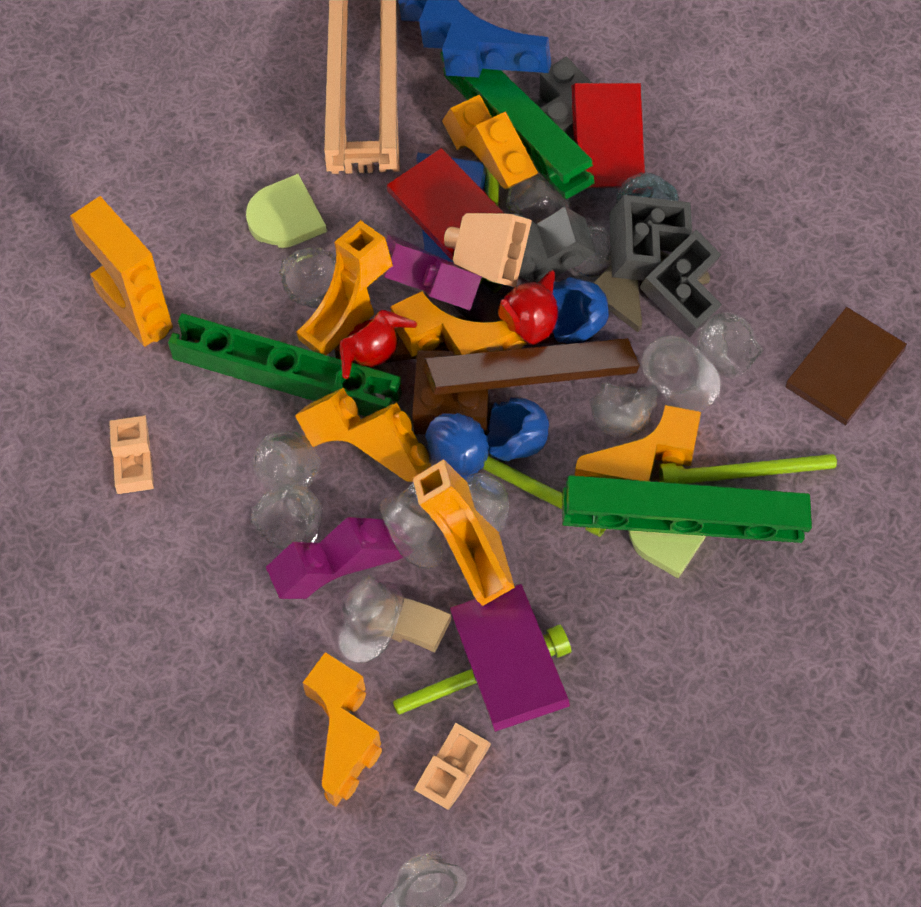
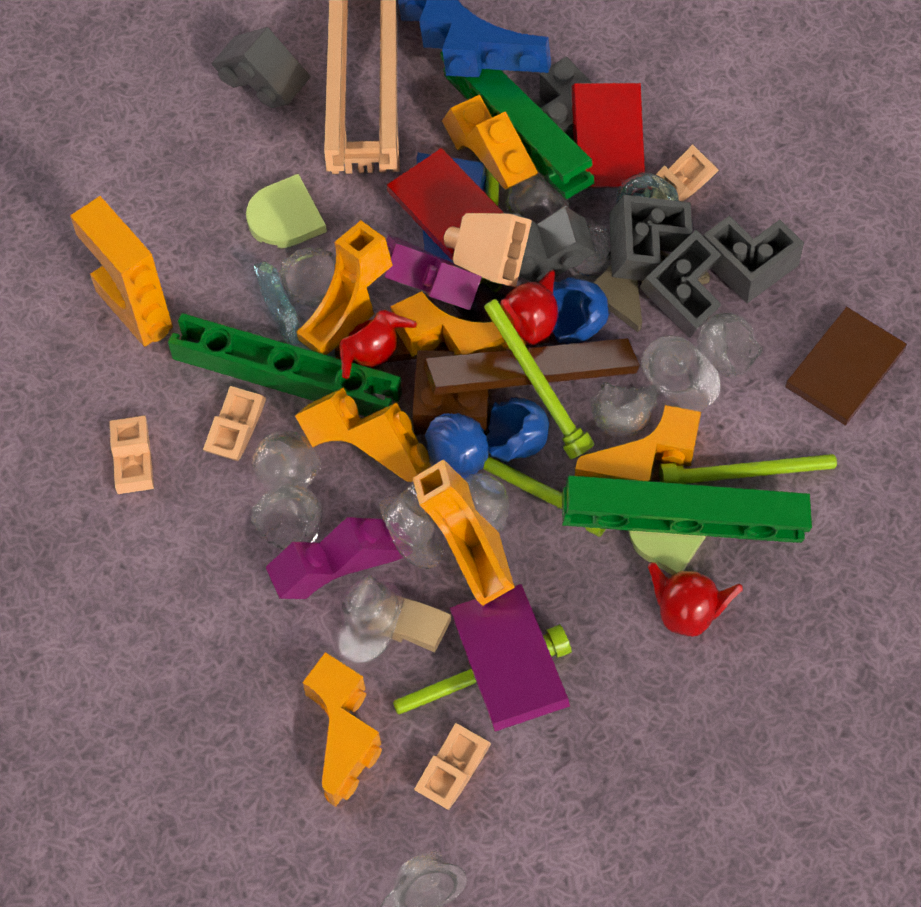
none -> light nougat slope [203,386,266,461]
none -> dark grey brick [211,27,311,108]
none -> clear light blue tile [253,261,301,345]
none -> lime piece [484,299,595,459]
none -> light nougat slope [640,144,719,202]
none -> red piece [648,562,743,637]
none -> dark grey brick [703,215,804,303]

